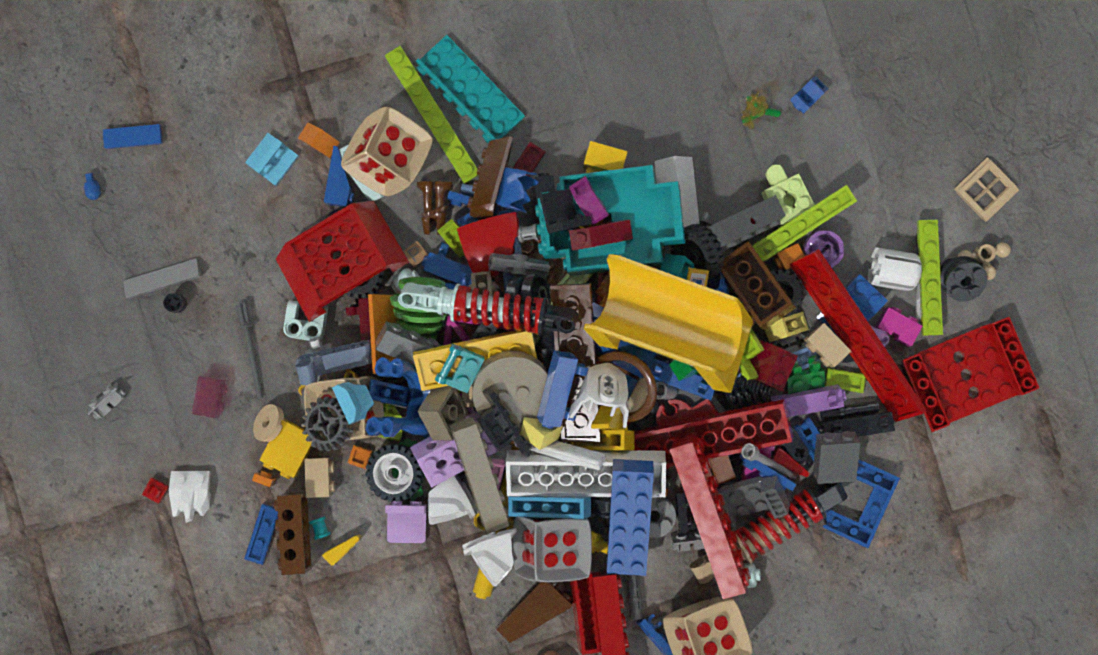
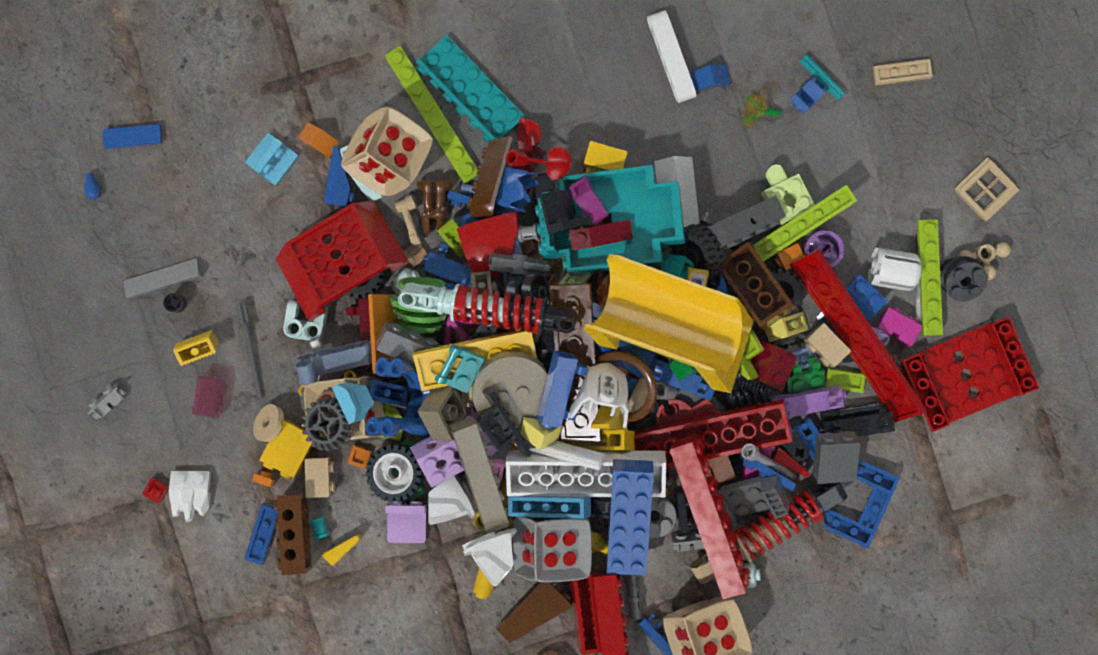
none -> yellow brick [173,330,220,366]
none -> tan brick [395,194,421,246]
none -> red plant [506,117,572,195]
none -> white beam [647,10,696,103]
none -> blue slope [690,65,731,91]
none -> teal axle [800,54,845,100]
none -> tan tile [872,59,933,86]

